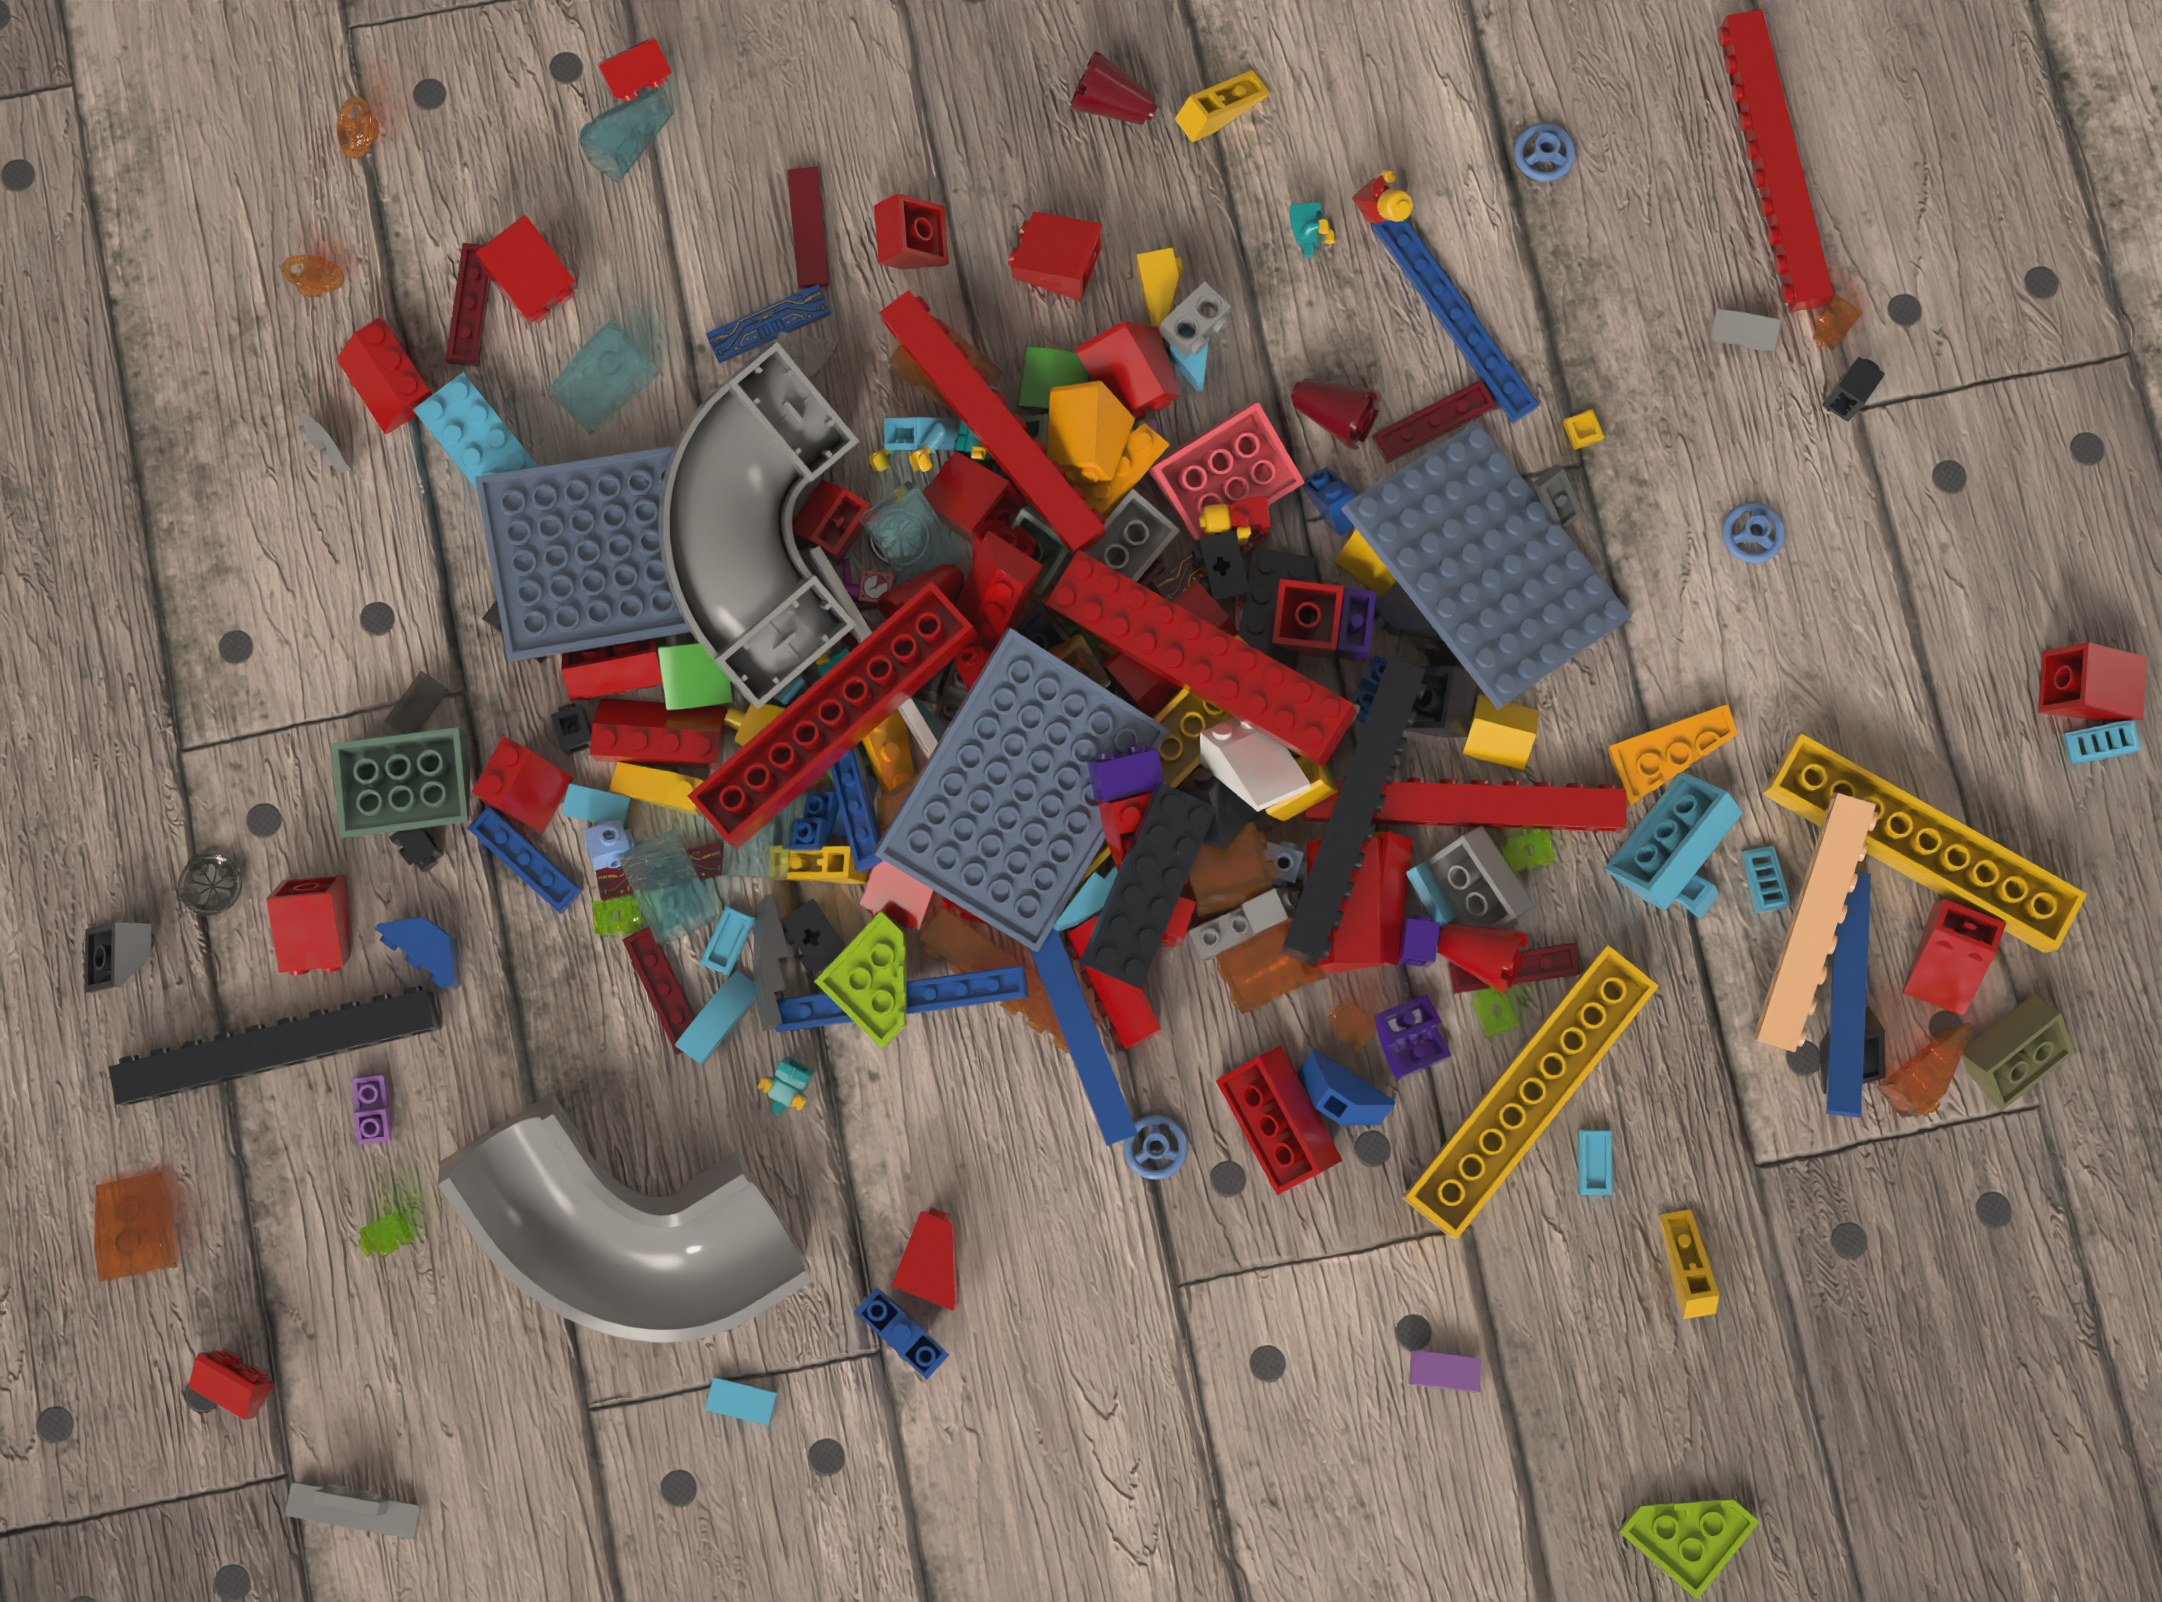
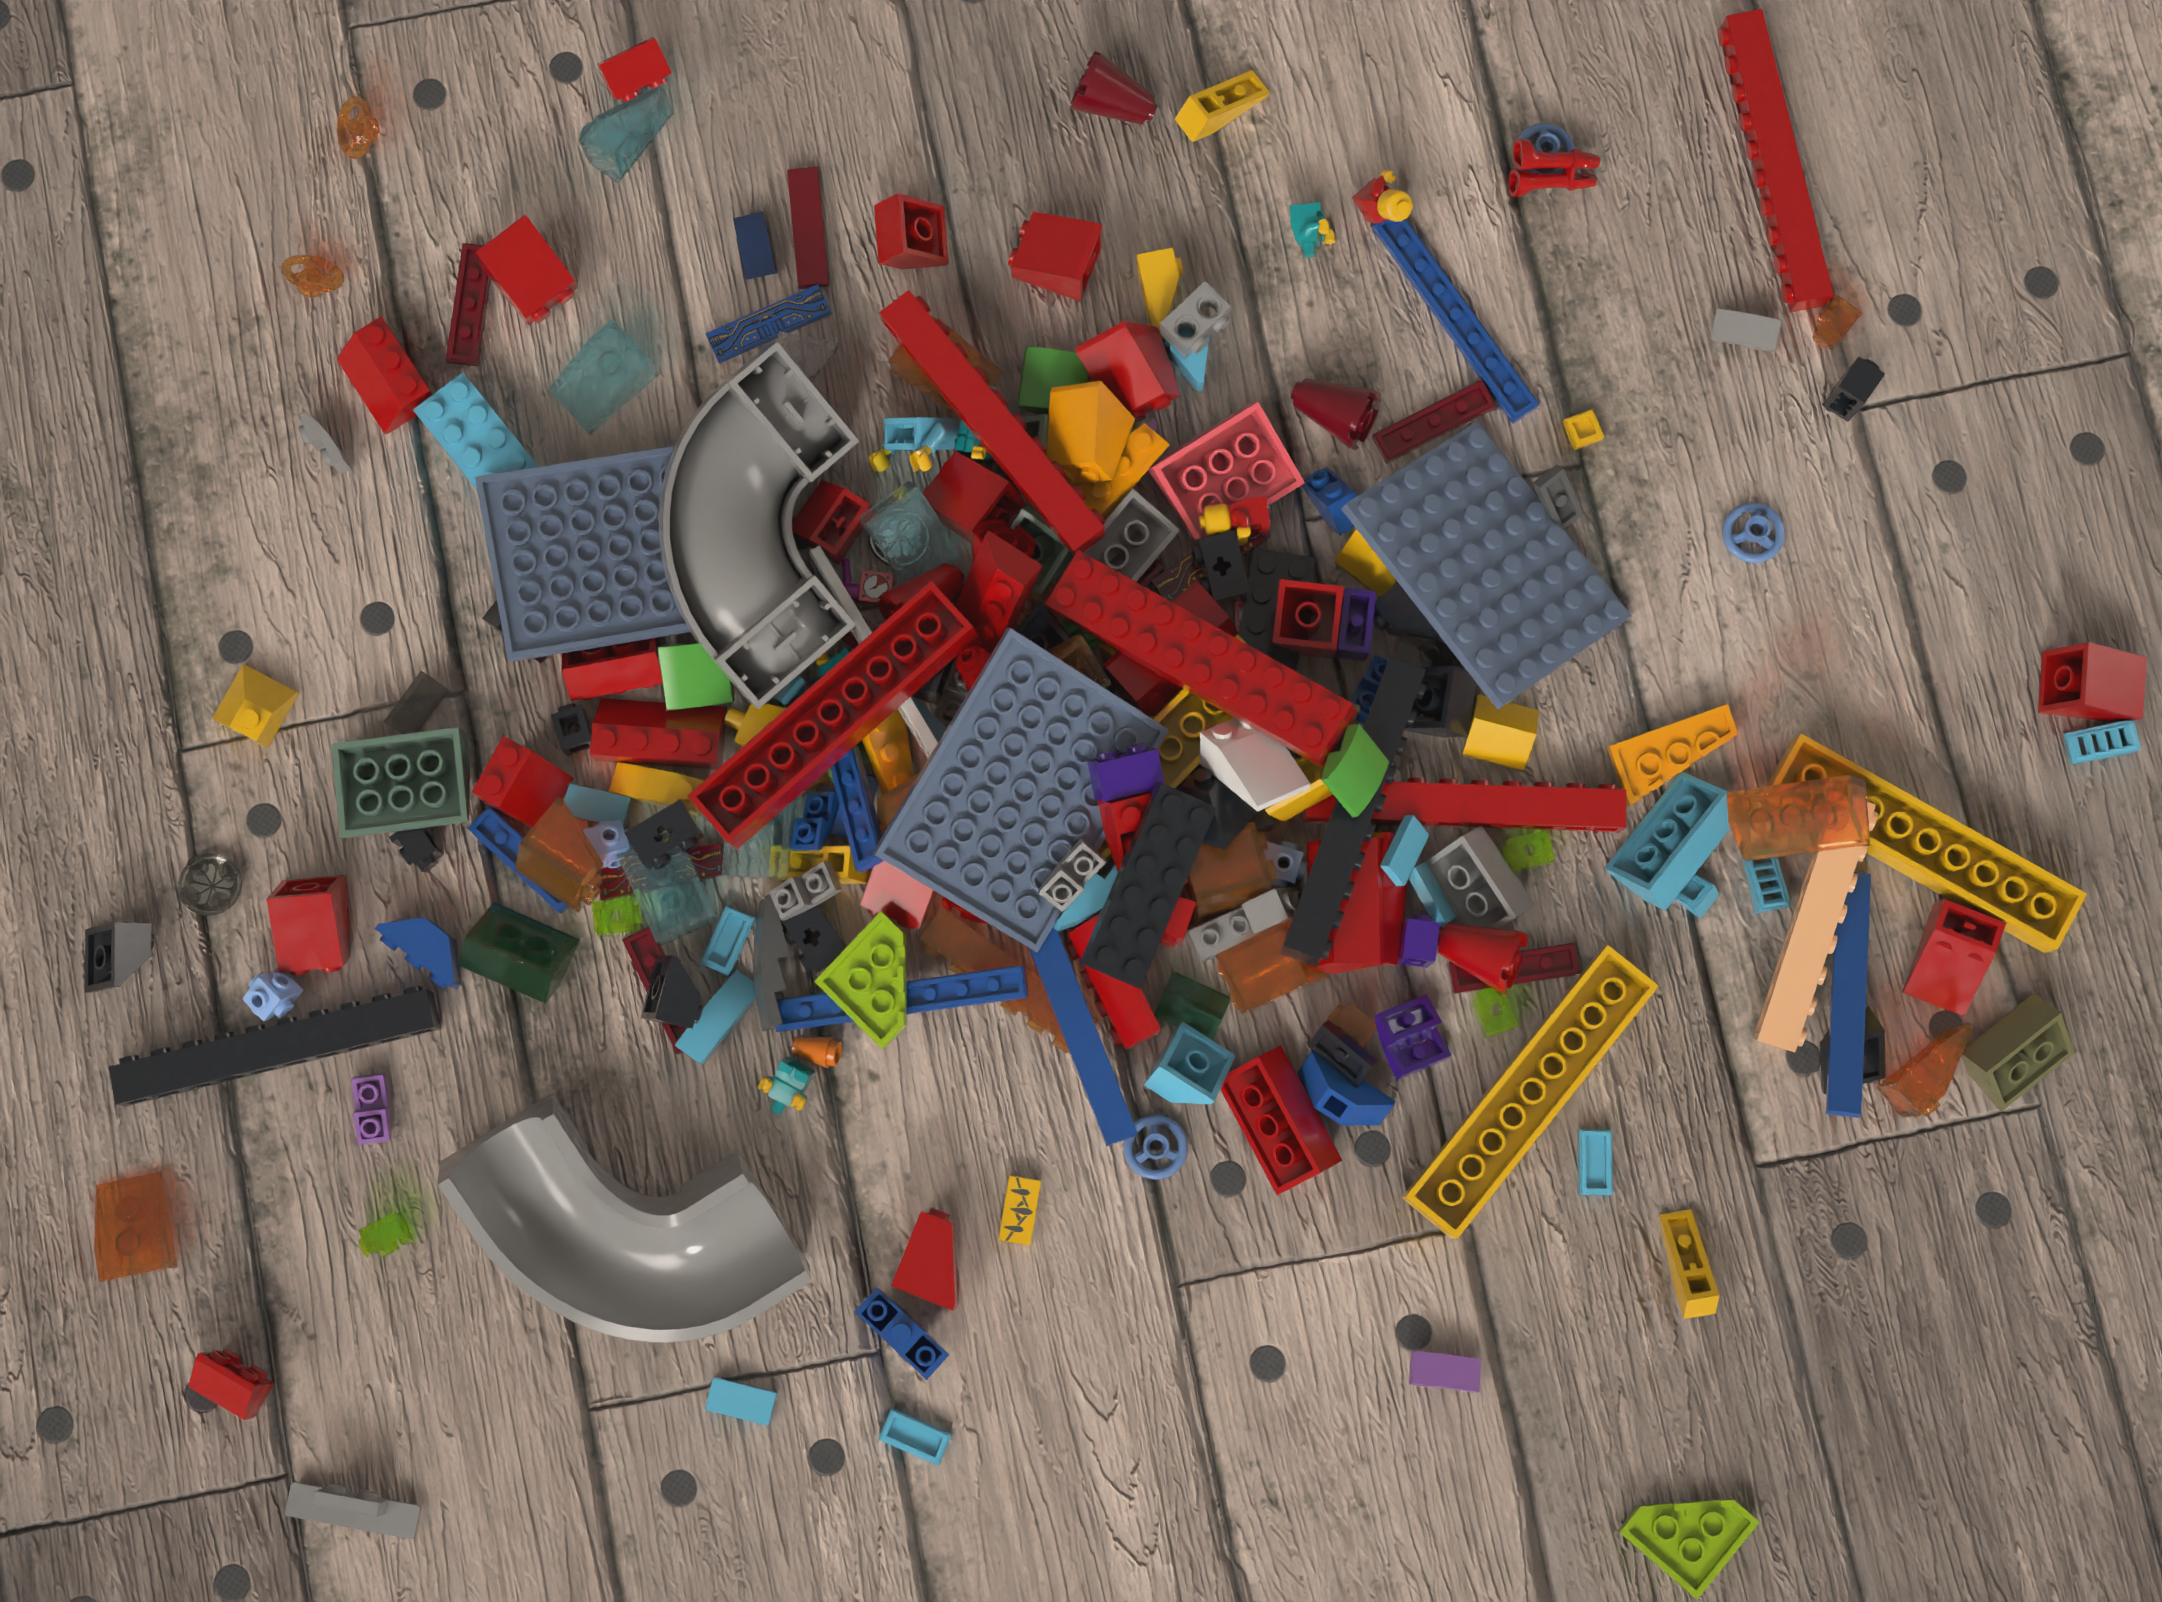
none -> yellow slope [212,664,299,748]
none -> light blue brick [242,969,303,1021]
none -> clear green slope [459,902,580,1004]
none -> clear orange slope [515,797,603,912]
none -> black brick [624,799,704,870]
none -> black slope [641,955,702,1029]
none -> dark blue slope [733,212,777,280]
none -> light grey slope [769,861,843,920]
none -> orange cone [792,1036,842,1068]
none -> medium azure tile [878,1408,952,1466]
none -> yellow tile [998,1175,1041,1246]
none -> light grey slope [1038,838,1106,912]
none -> medium azure slope [1144,1021,1236,1104]
none -> clear green panel [1154,972,1231,1041]
none -> black plate [1308,1020,1378,1088]
none -> bright green slope [1321,723,1389,817]
none -> medium azure tile [1380,815,1429,886]
none -> red piece [1508,138,1601,197]
none -> clear orange slope [1727,775,1870,861]

